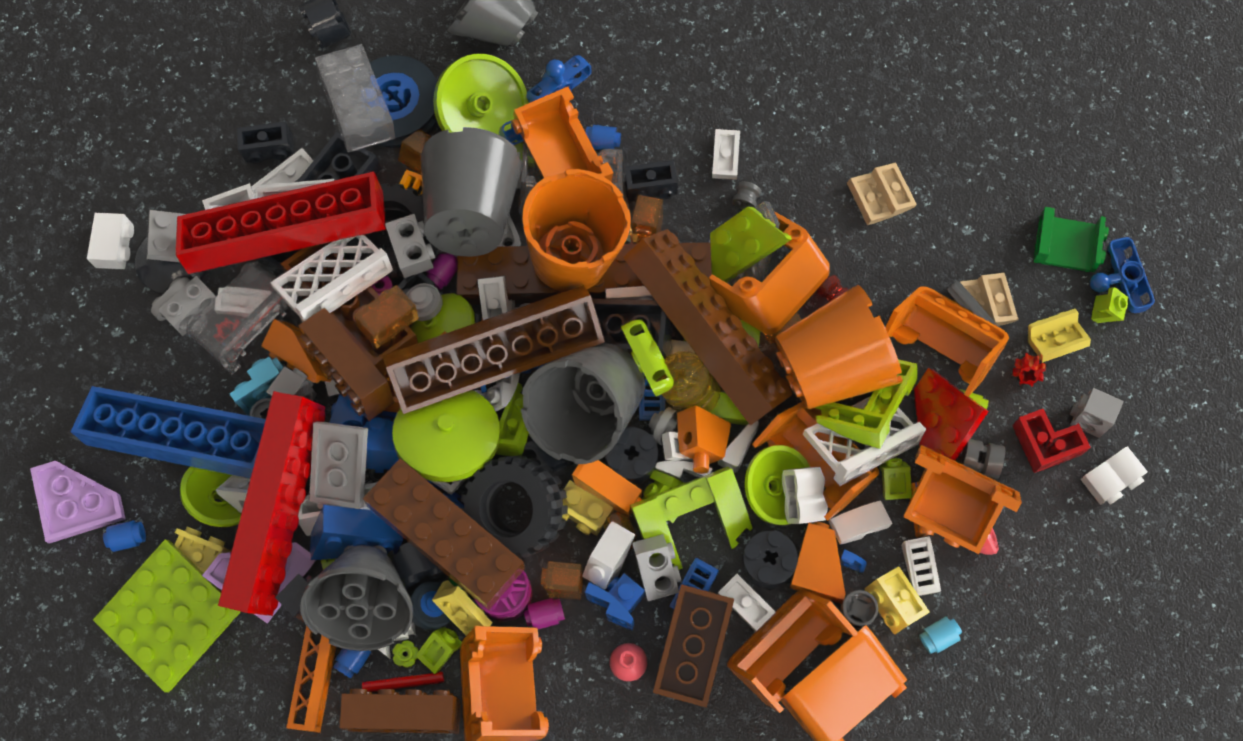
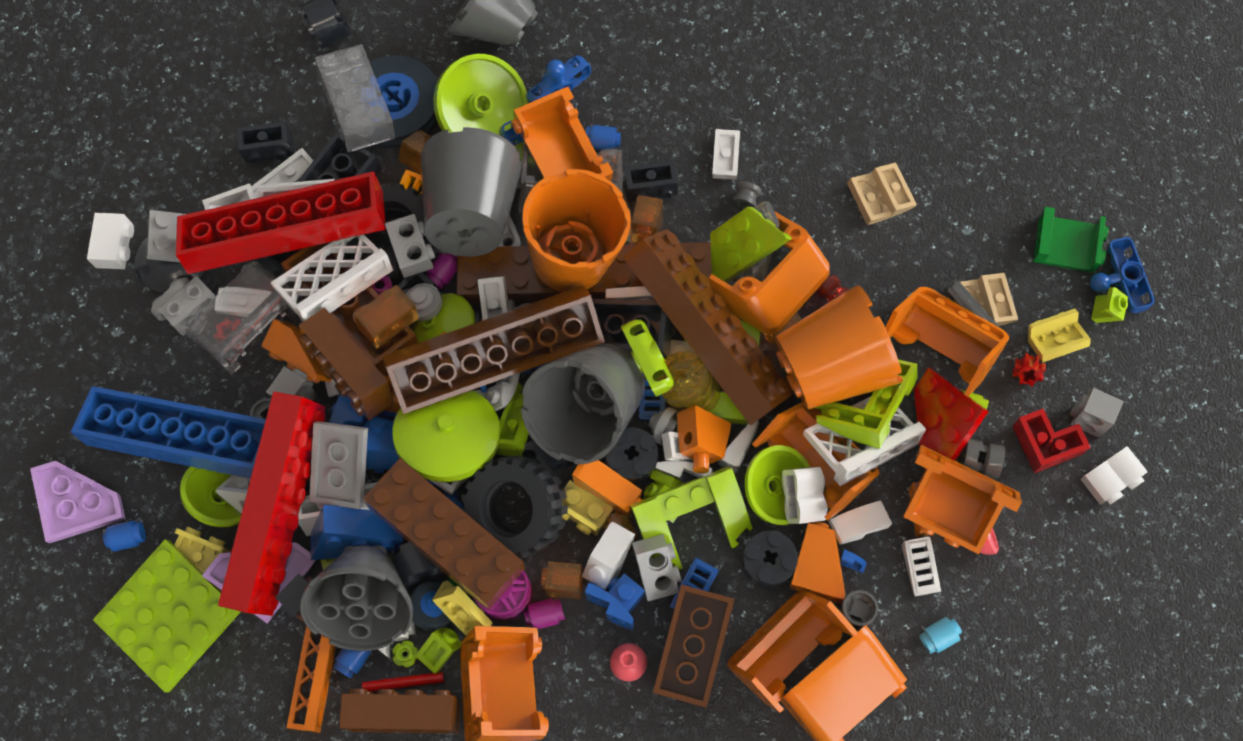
medium azure plate [230,357,284,416] -> none
white plate [718,574,775,632] -> none
light yellow bracket [865,567,929,634] -> none
lime bracket [879,458,912,500] -> none

